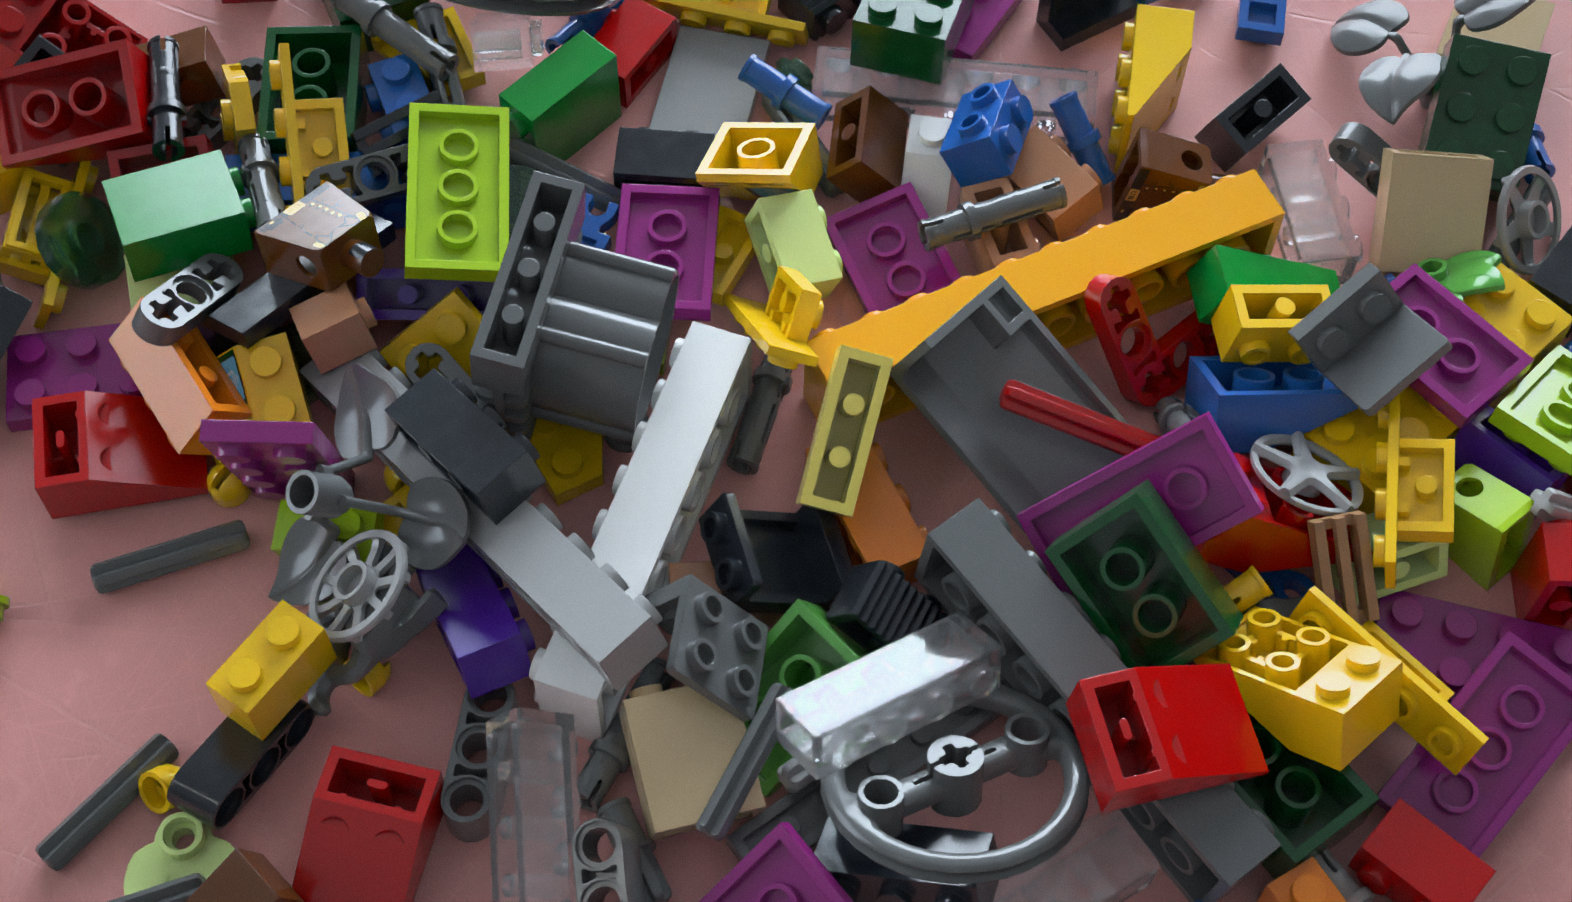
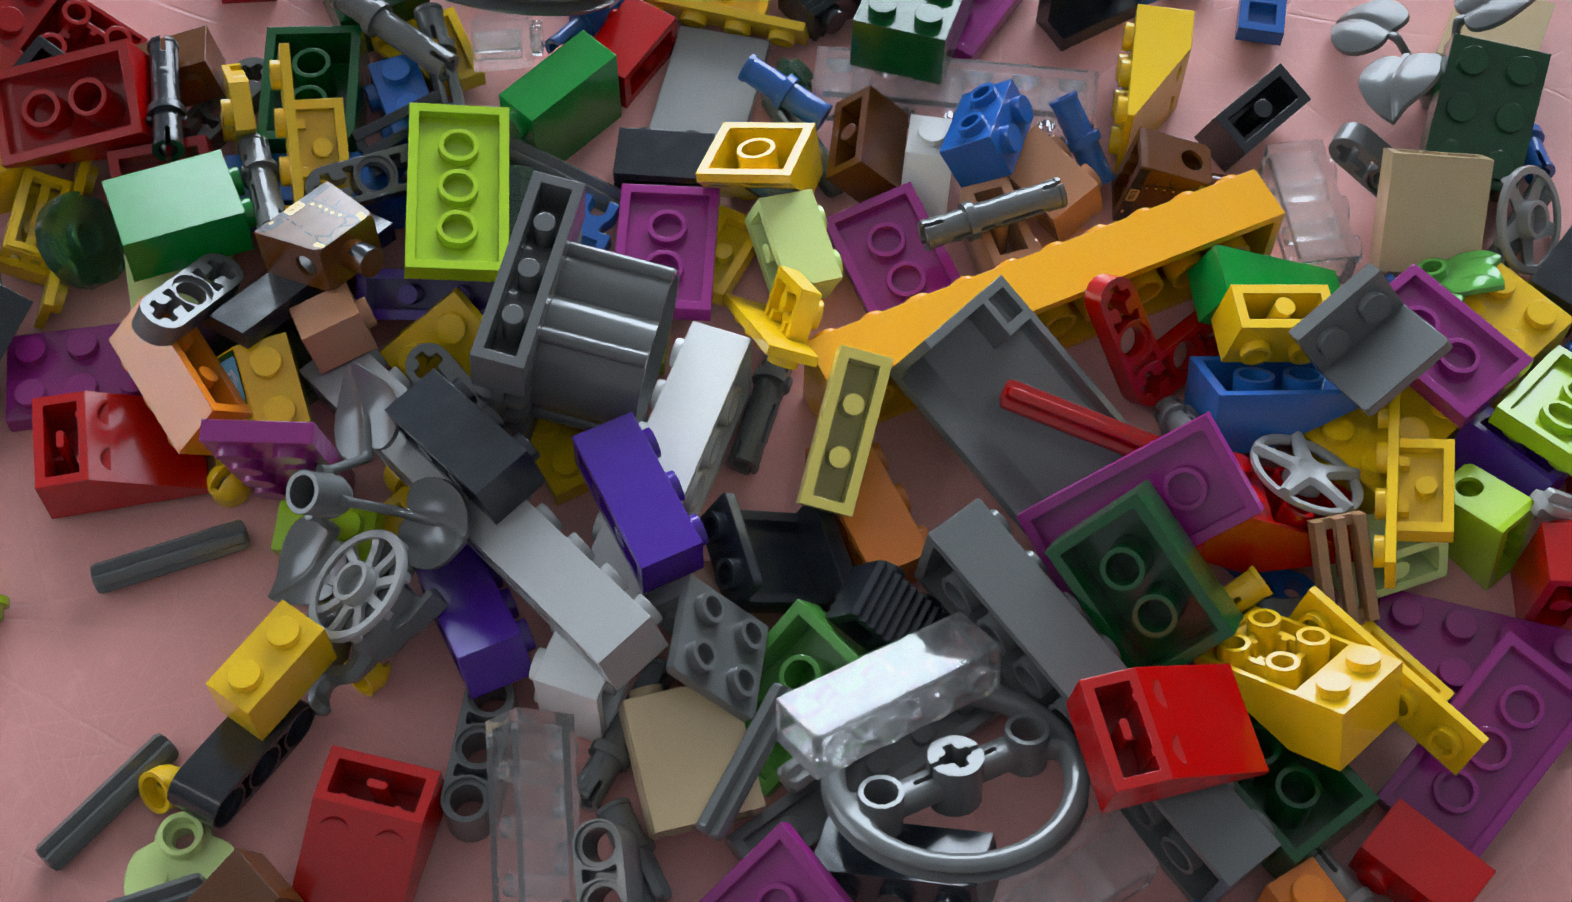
none -> dark purple brick [572,412,709,594]

